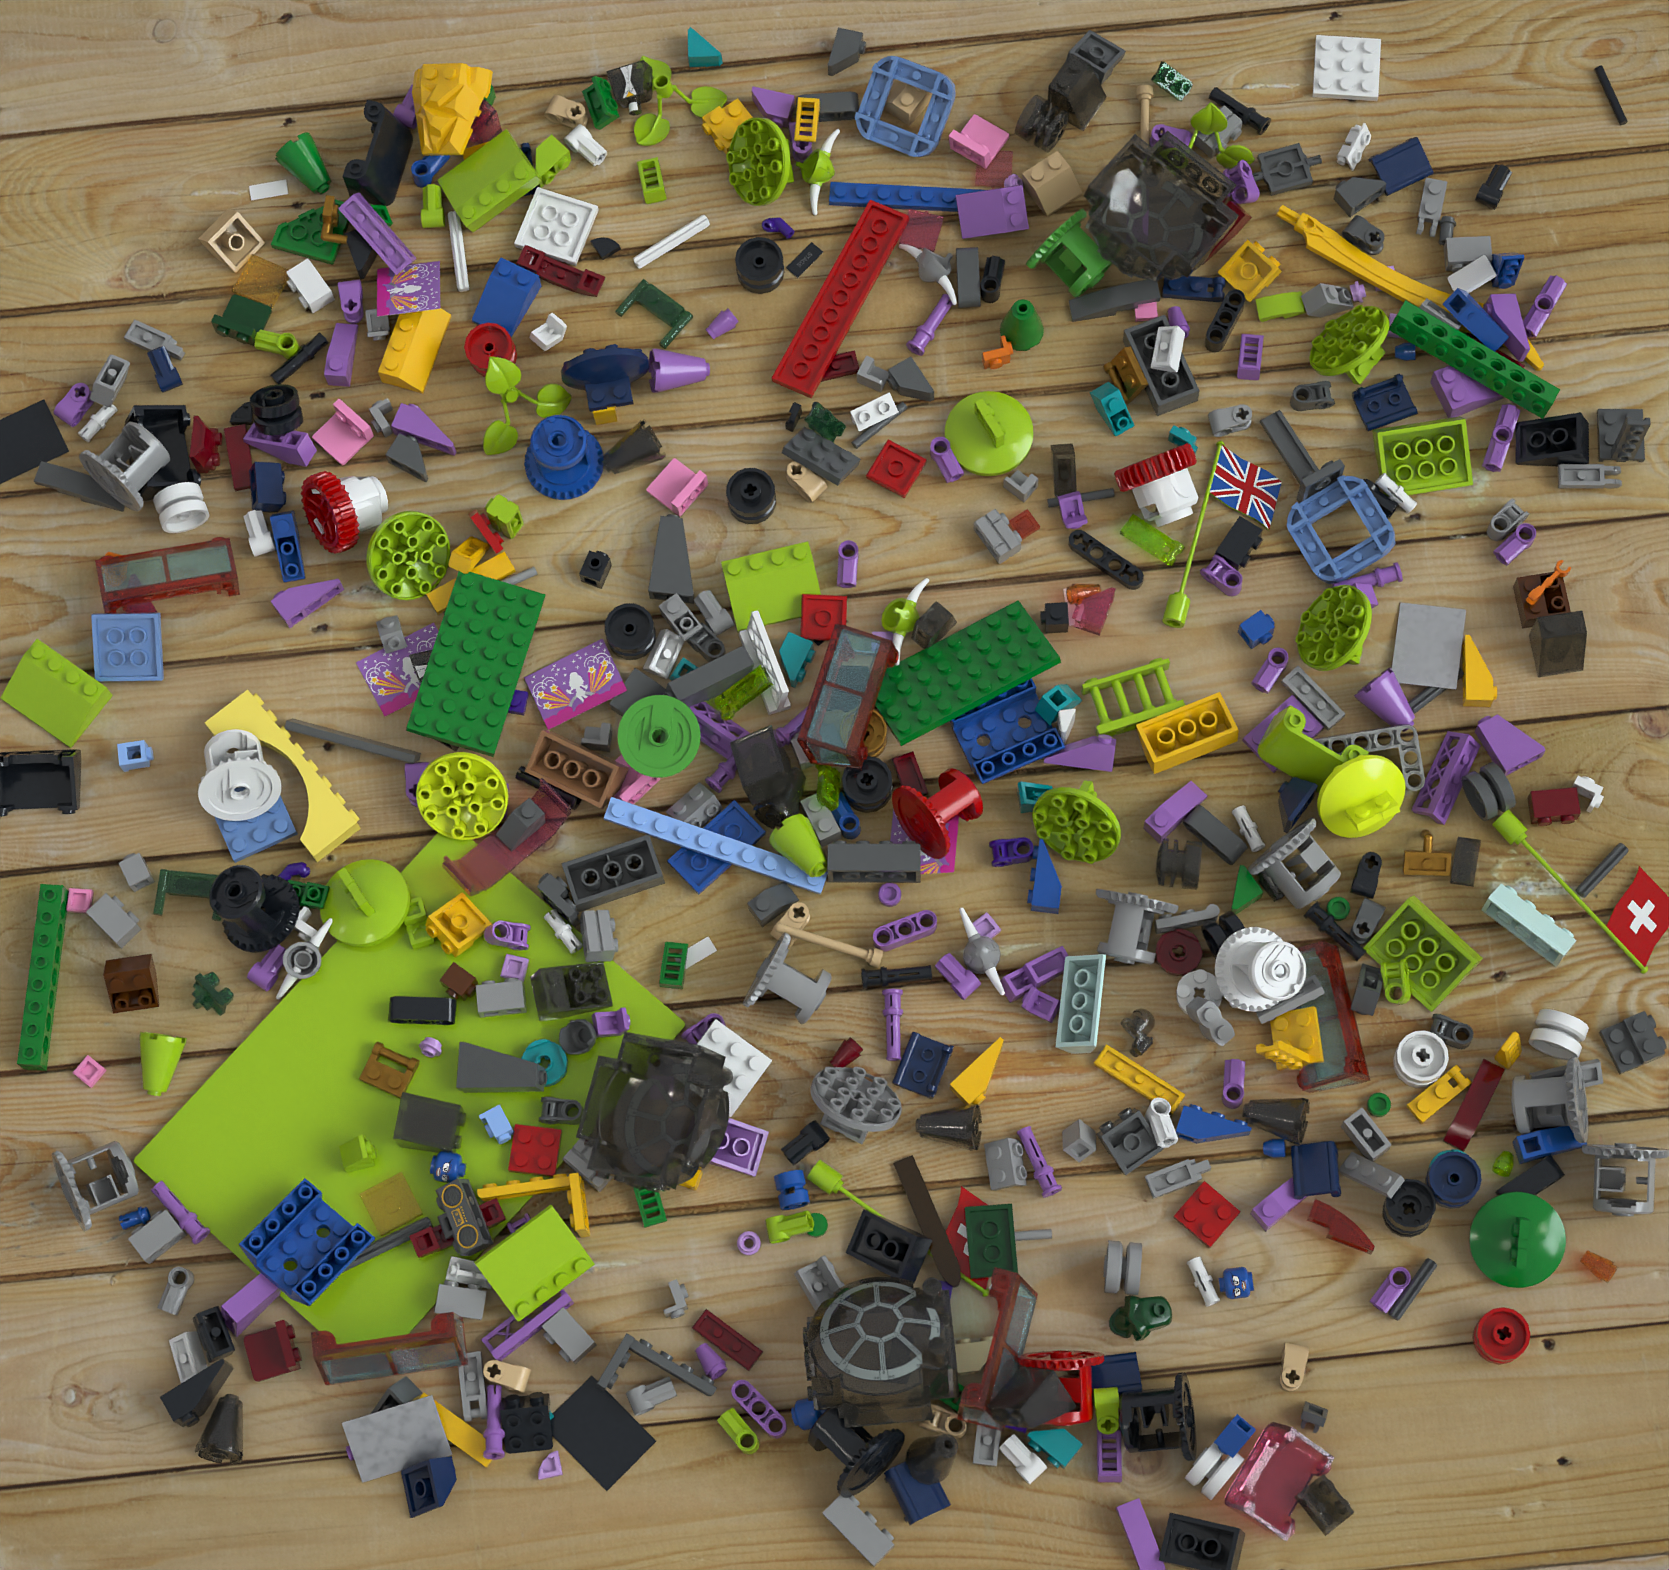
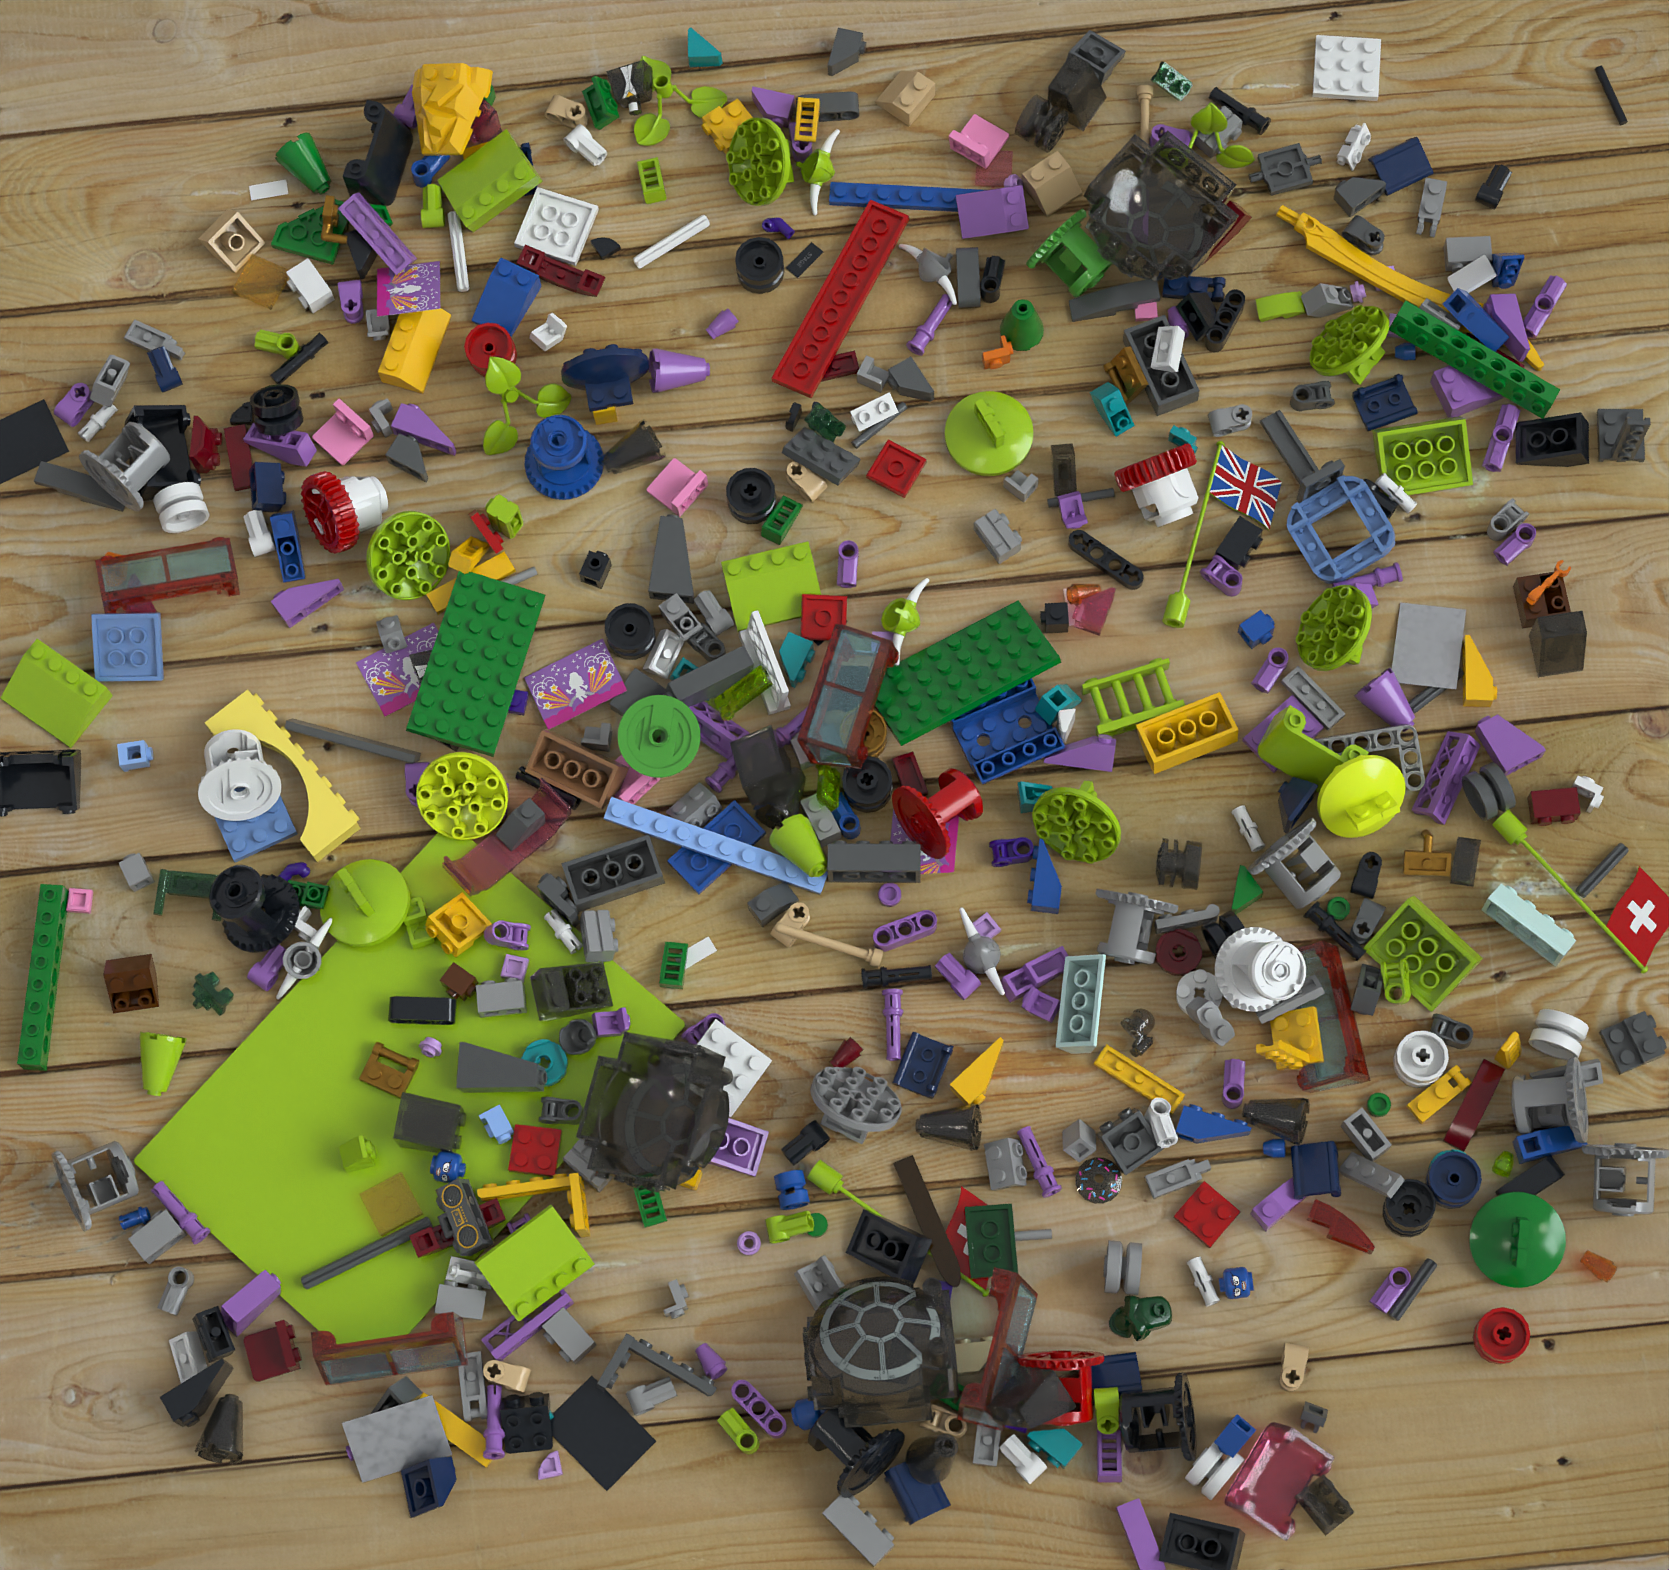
bright pink tile [73,1055,107,1088] -> none
light grey brick [86,893,142,949] -> none
dark green bracket [211,294,272,346] -> none
blue slope [239,1178,375,1306] -> none
medium lavender slope [324,323,358,387] -> none
lime slope [535,134,571,188] -> none
clear green plate [615,279,693,349] -> none
dark red tile [692,1309,763,1371] -> none
light grey piece [743,932,832,1024] -> none
medium blue plate [855,56,956,157] -> none
clear pink piece [899,209,944,252] -> none
clear smoke torso [911,601,957,649] -> none
medium lavender piece [930,437,964,483] -> none
clear red tile [1009,509,1040,540] -> none
clear neon green plate [1120,514,1185,566] -> none
medium lavender slope [1143,781,1208,844] -> none
dark grey beam [1182,805,1248,865] -> none
yellow plate [1218,240,1282,302] -> none
medium lavender piece [1223,160,1260,204] -> none
medium lavender slope [1237,334,1264,380] -> none
clear smoke cone [1257,871,1285,902] -> none
dark grey pin [1439,216,1456,246] -> none
light grey hinge [1557,464,1622,488] -> none
none -> green slope [761,495,803,545]
none -> clear smoke dish [1076,1157,1122,1204]
none -> black slope [1176,292,1217,342]

